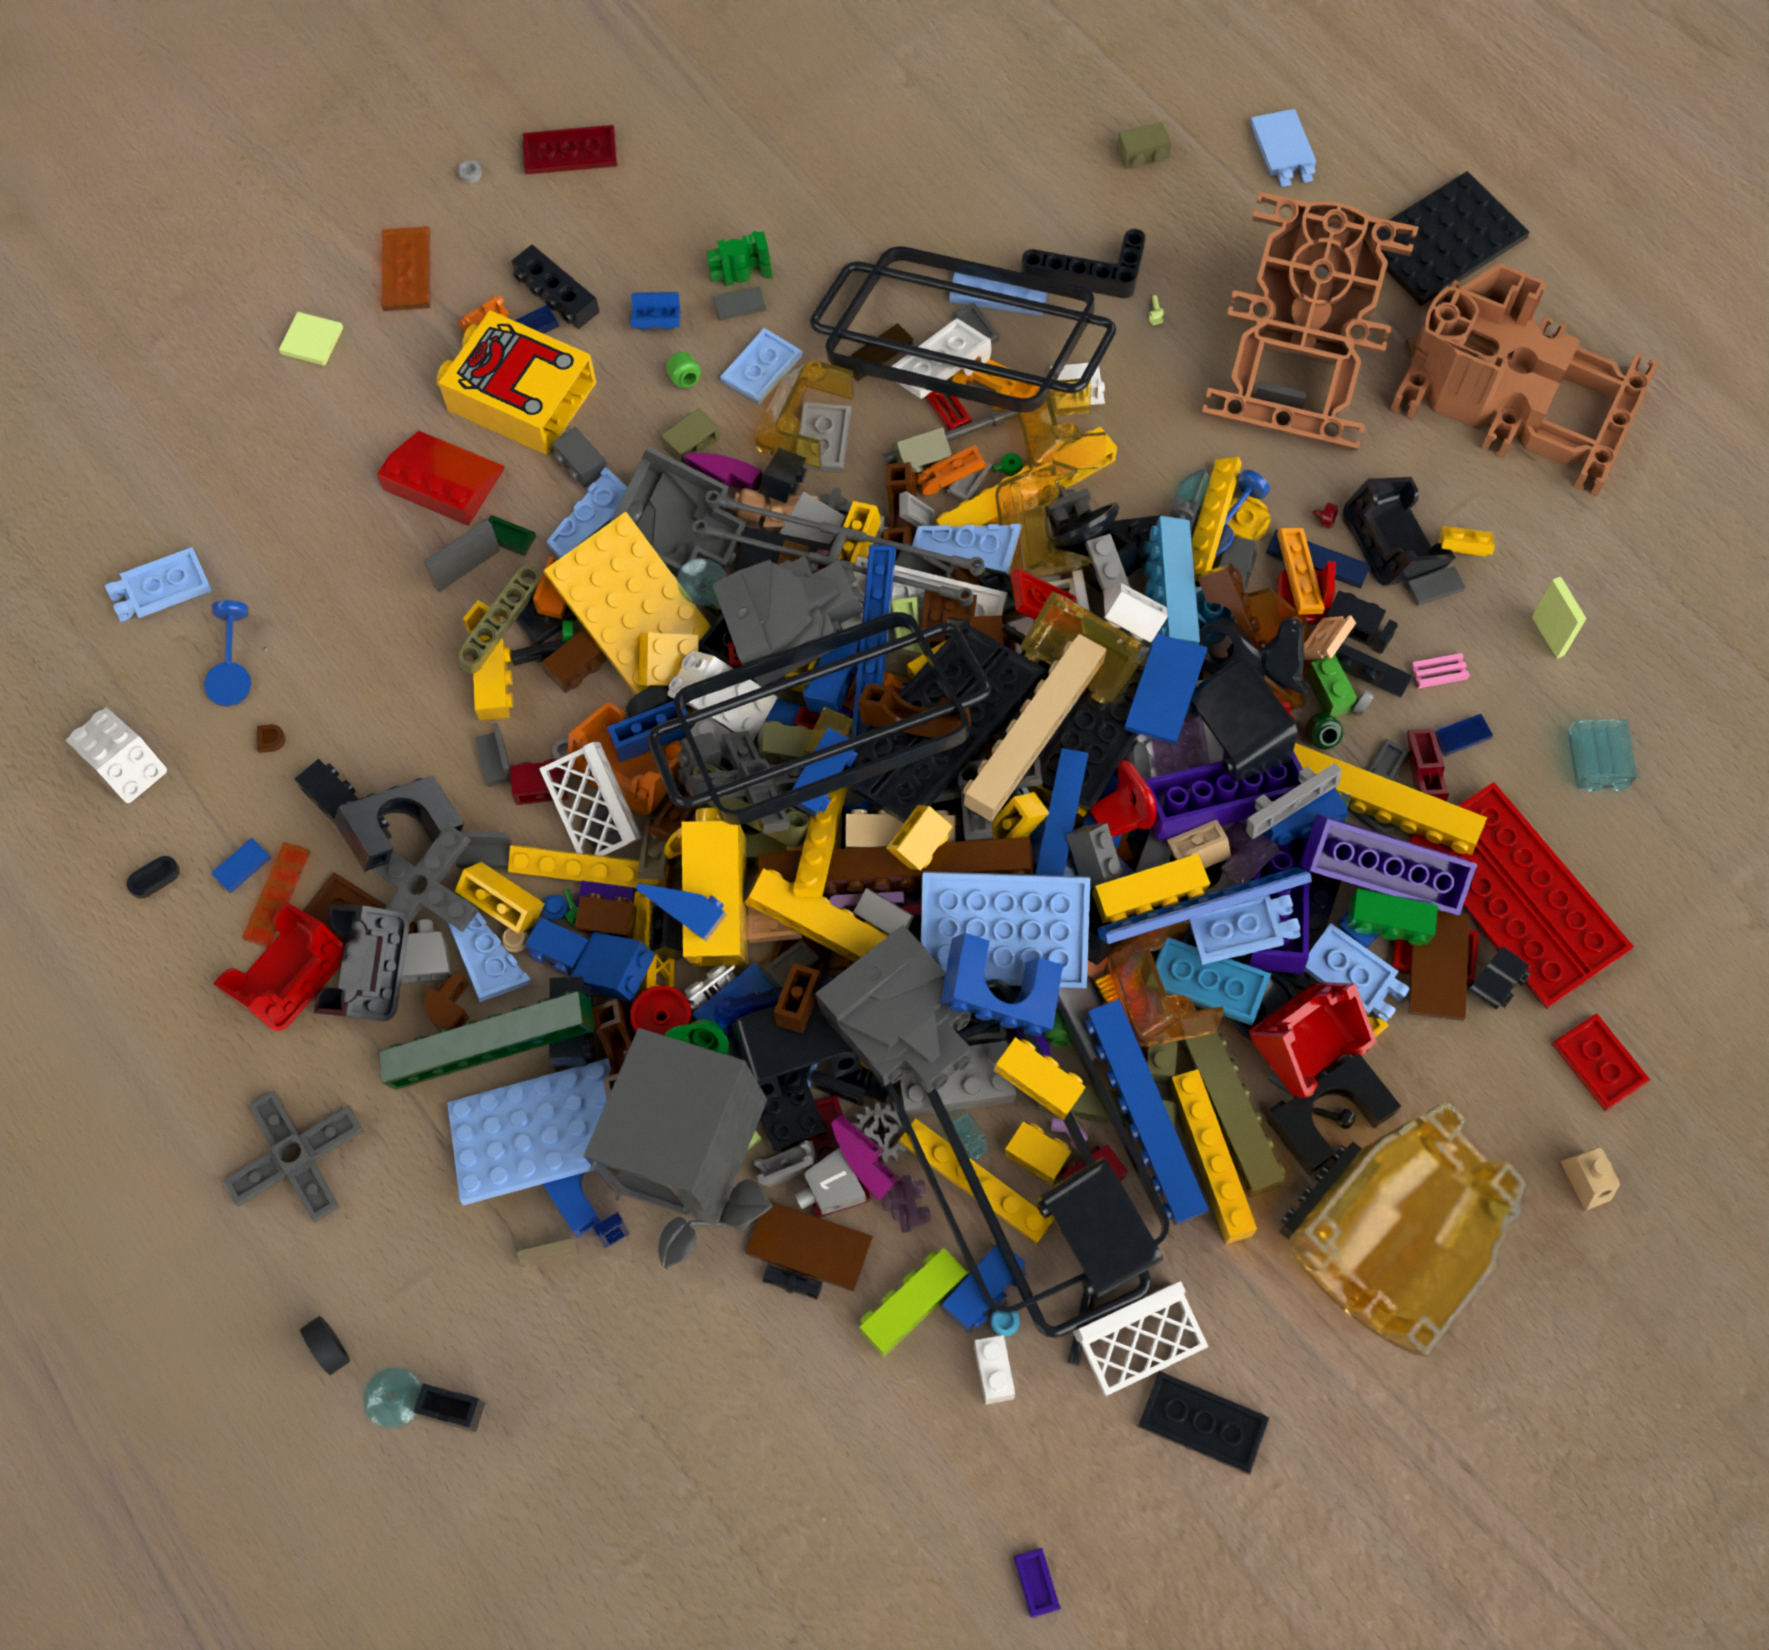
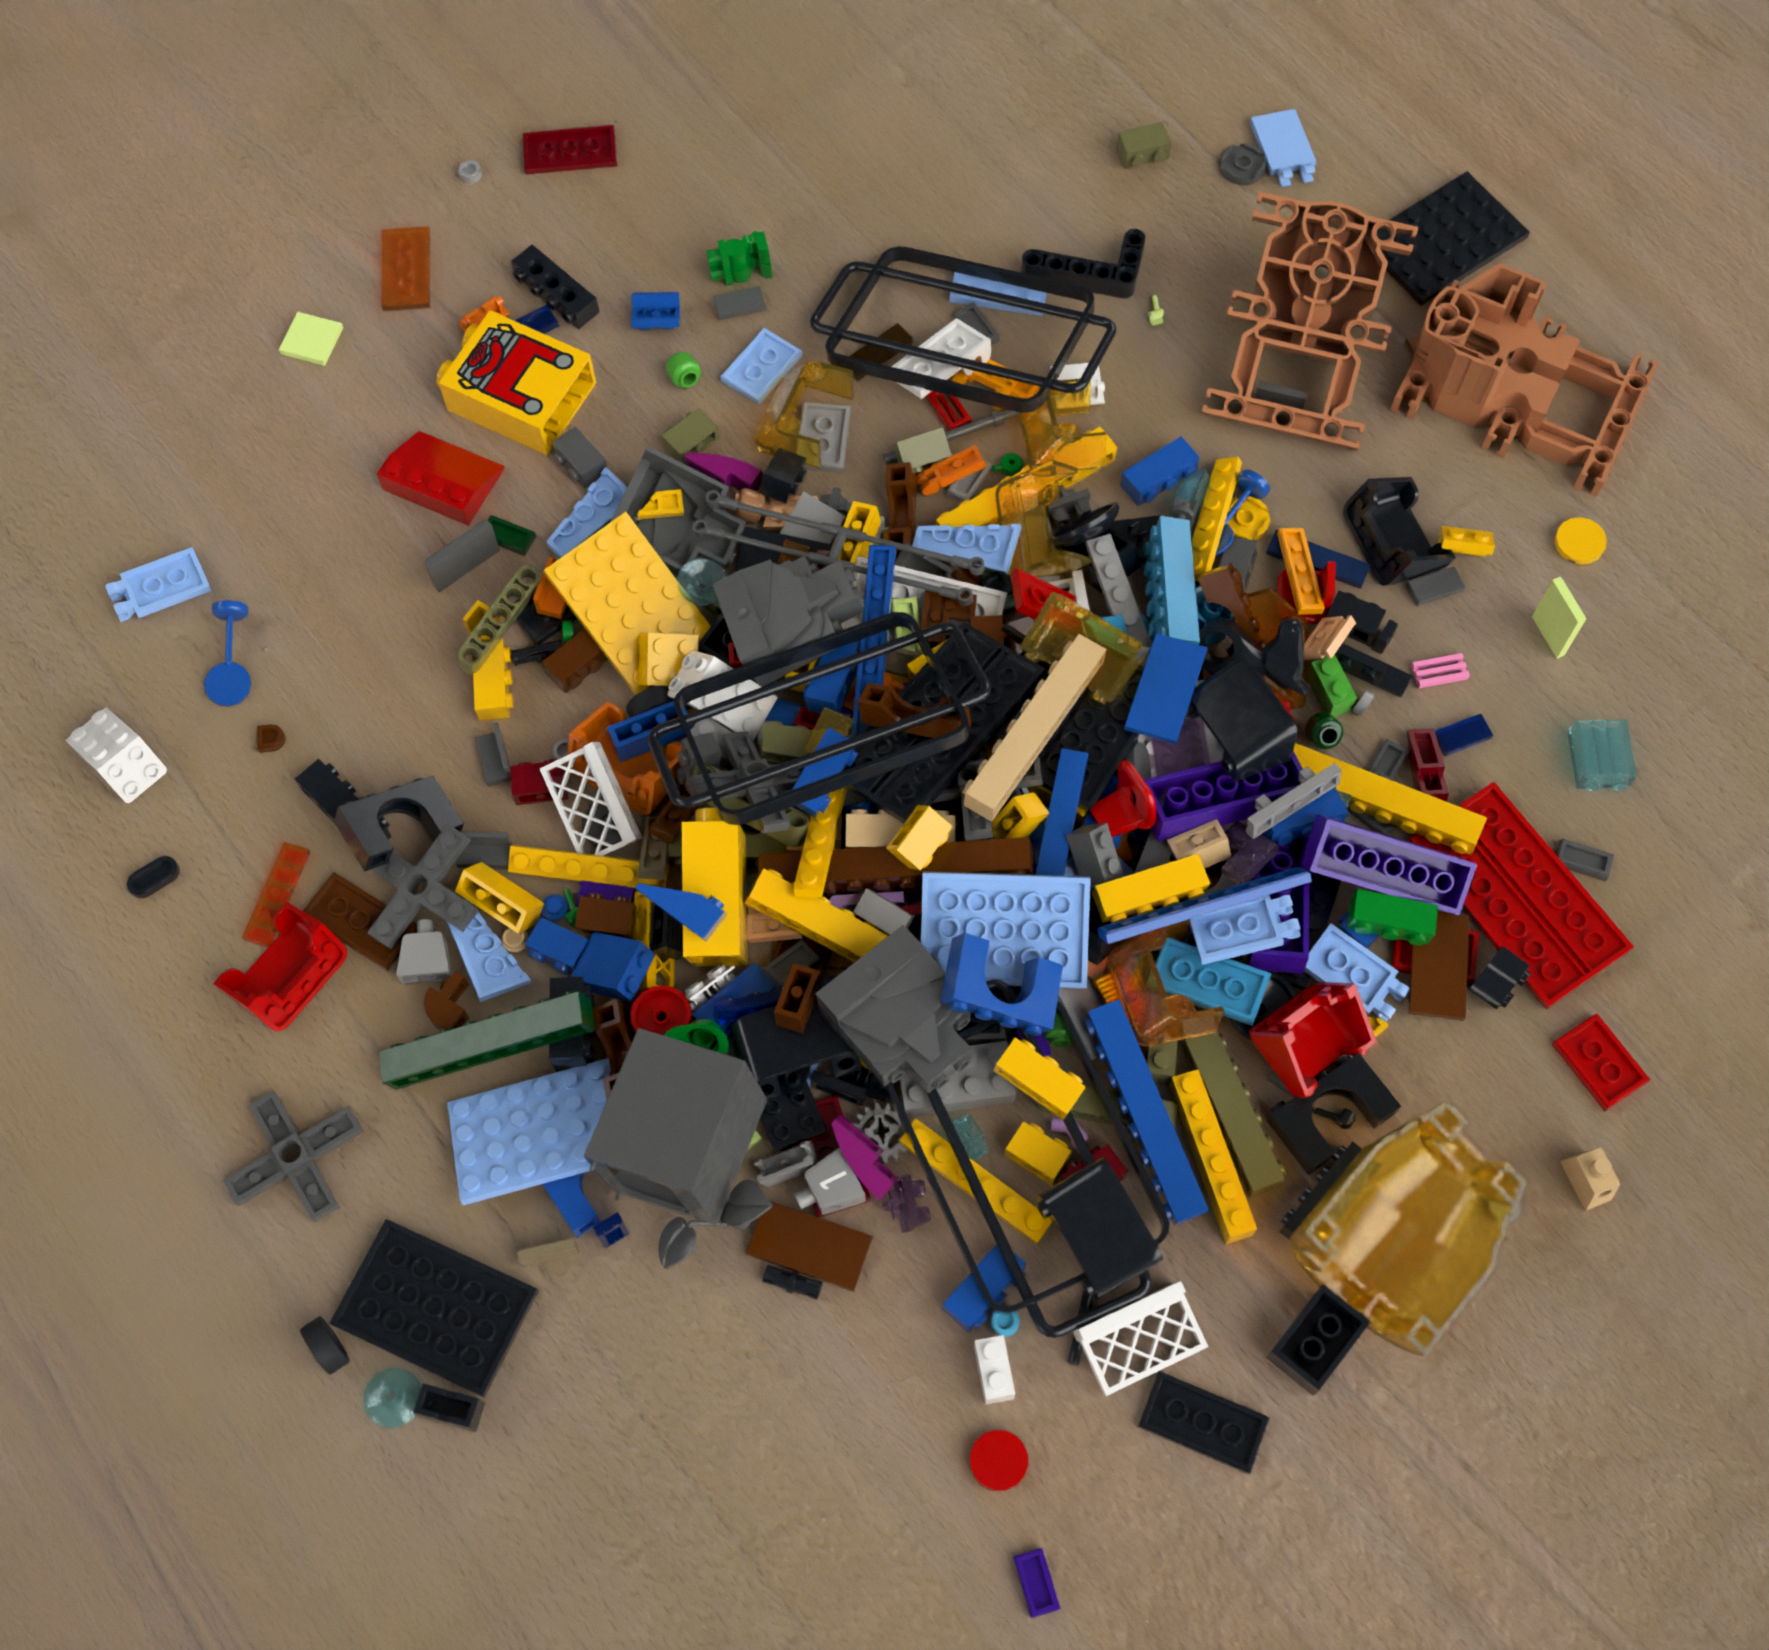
blue tile [211,838,271,894] -> none
black windscreen [314,905,409,1021] -> none
yellow tile [664,827,682,859] -> none
lime brick [859,1248,968,1358] -> none
light grey tile [899,491,935,528] -> none
white slope [1104,583,1168,642] -> none
dark red tile [1313,502,1338,529] -> none
none -> black plate [329,1219,539,1398]
none -> yellow tile [637,489,684,520]
none -> red tile [970,1430,1028,1491]
none -> blue brick [1120,436,1200,506]
none -> dark grey tile [1220,143,1267,185]
none -> black brick [1266,1284,1371,1396]
none -> yellow tile [1554,517,1607,565]
none -> dark grey tile [1556,838,1614,881]

